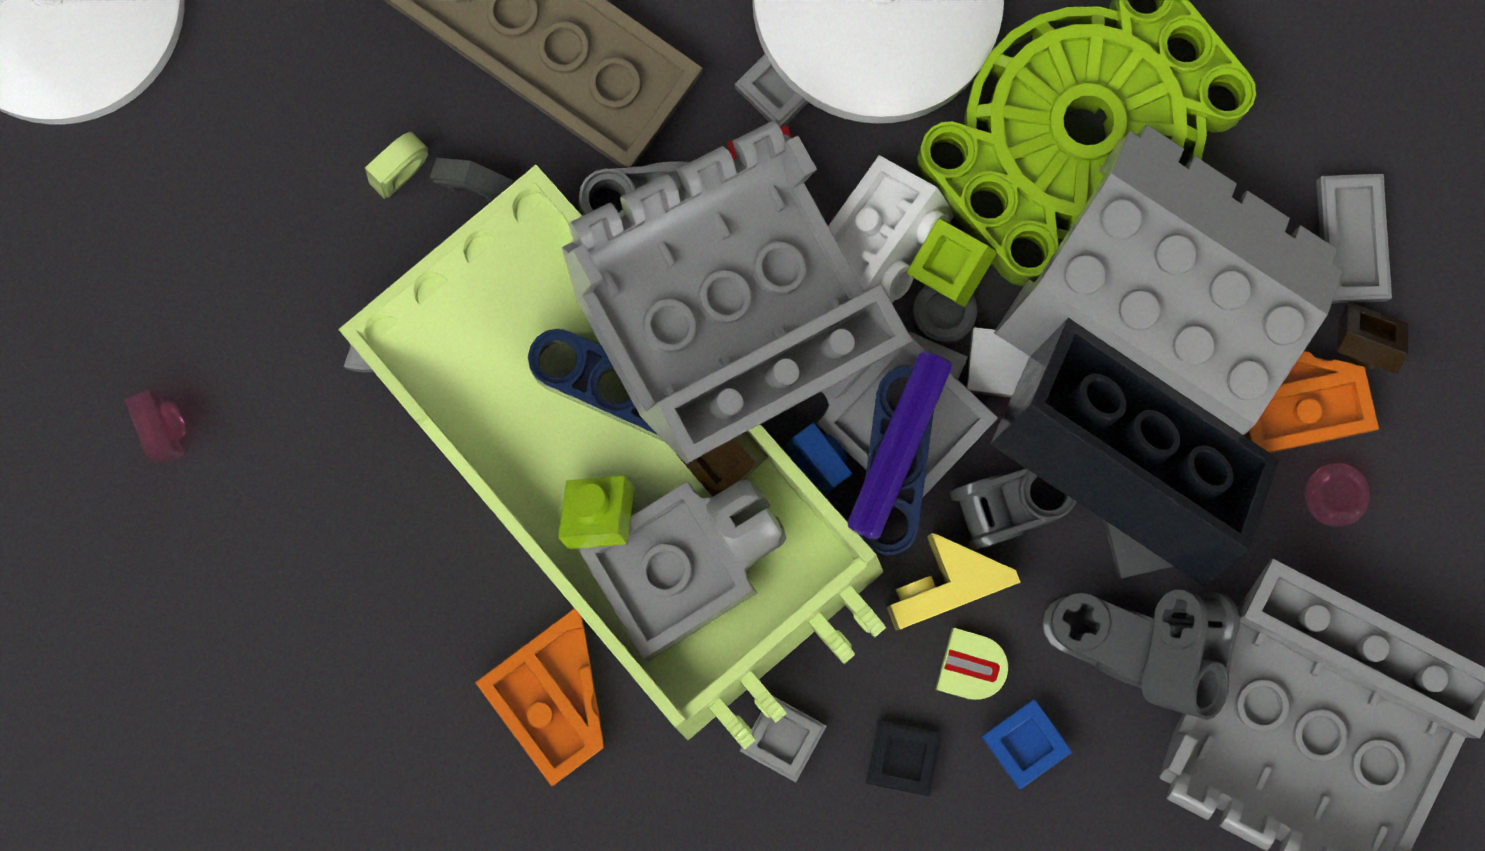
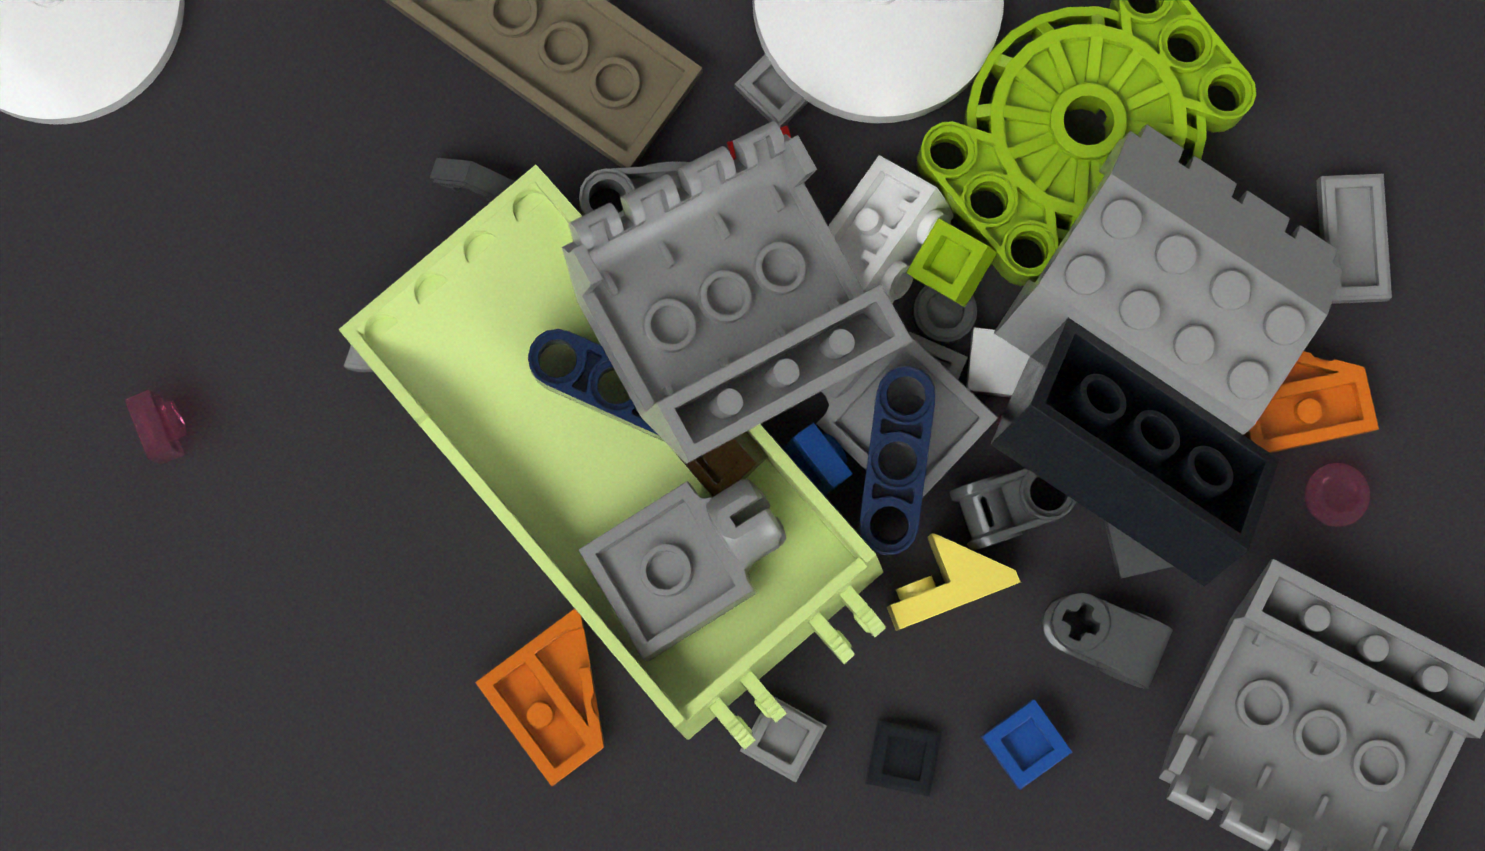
yellowish green tile [365,132,428,199] -> none
lime plate [558,475,635,549] -> none
dark purple axle [848,351,952,539] -> none
yellowish green tile [935,628,1008,700] -> none
dark grey piece [1141,590,1240,720] -> none
dark brown plate [1337,302,1408,374] -> none

